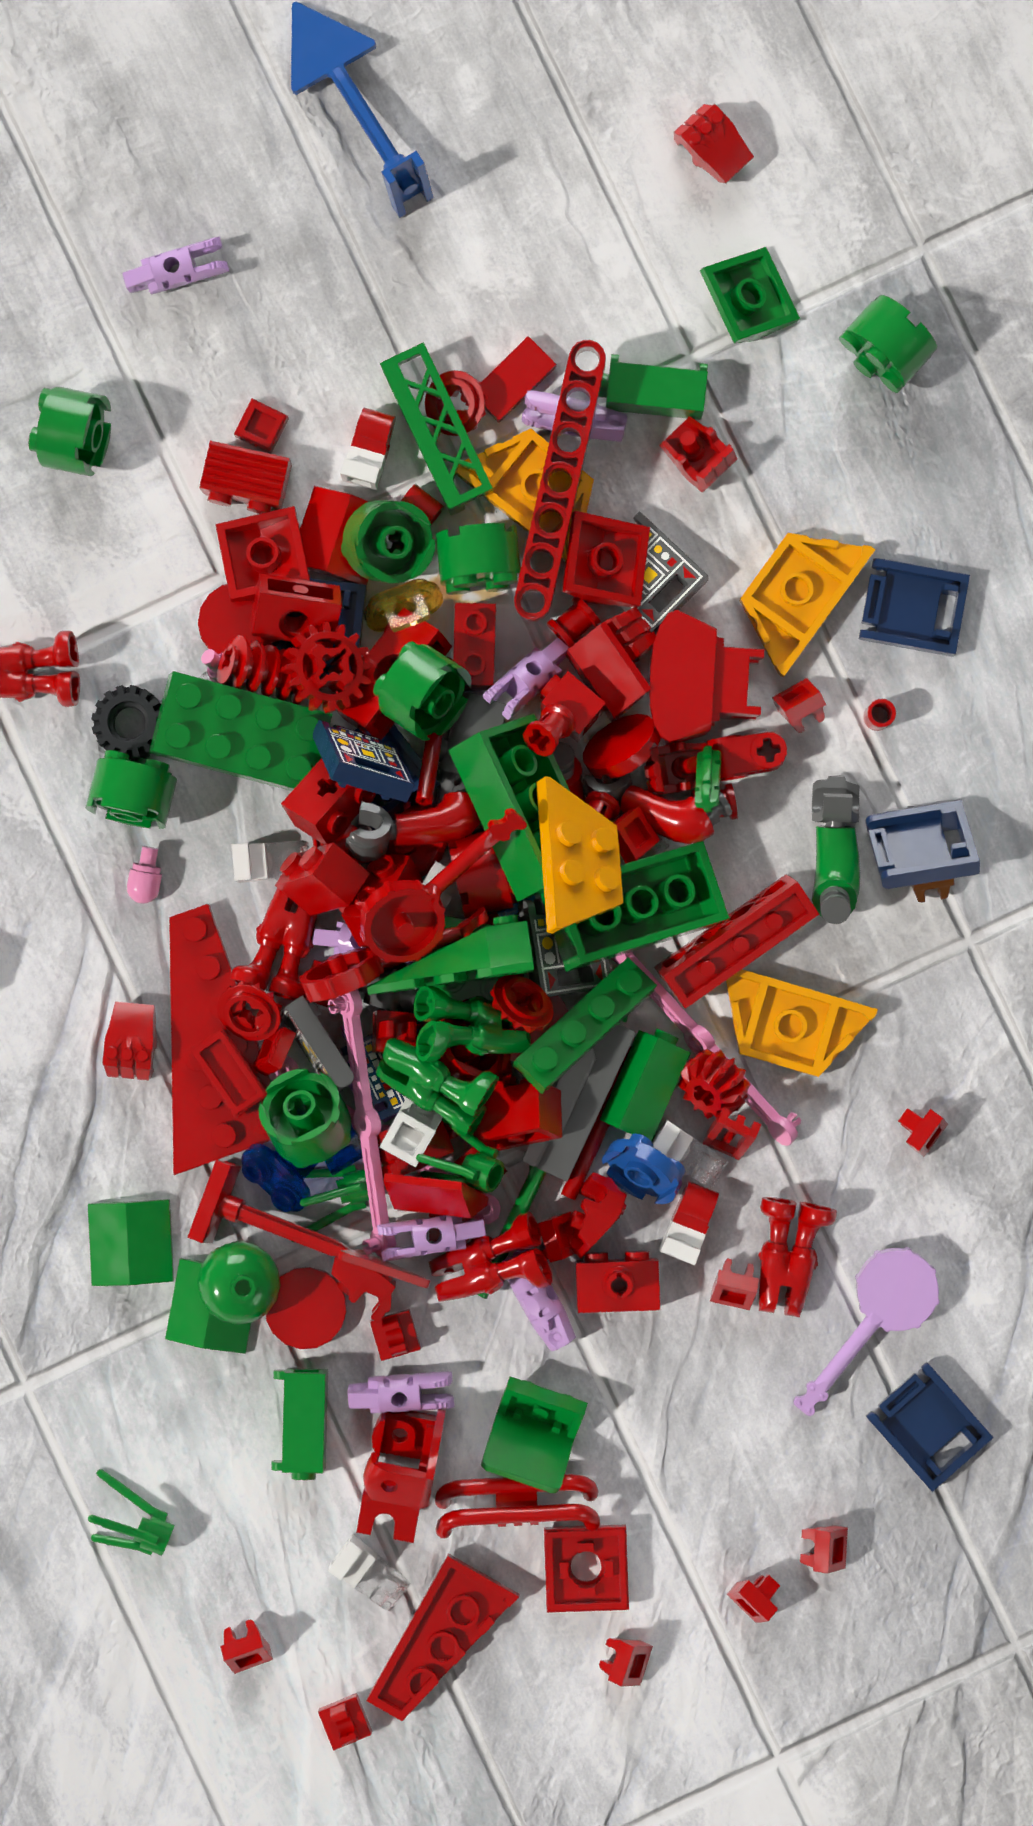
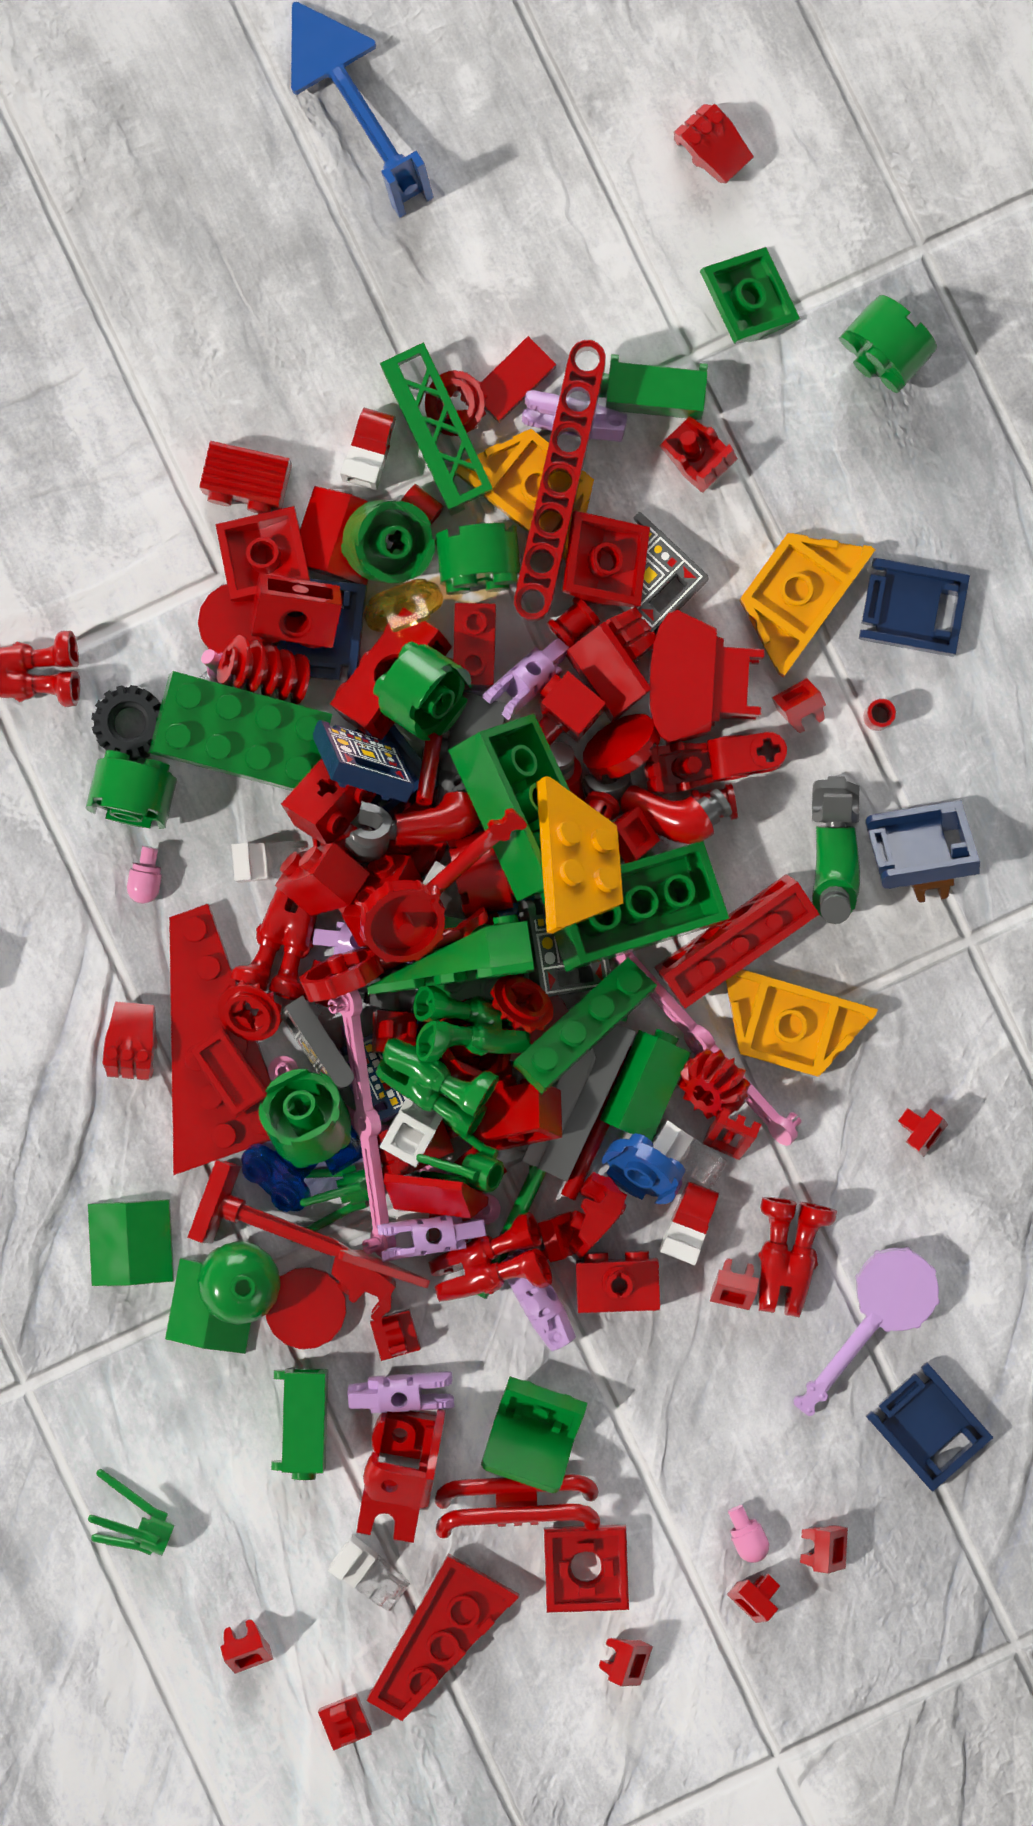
green brick [28,386,111,477] -> none
lavender hinge [122,236,229,295] -> none
red tile [234,398,289,454] -> none
red tile [253,1027,296,1076] -> none
red gear [281,622,373,714] -> none
red bush [523,703,576,756] -> none
green axle [694,745,721,813] -> none
none -> bright pink cylinder [728,1505,769,1563]

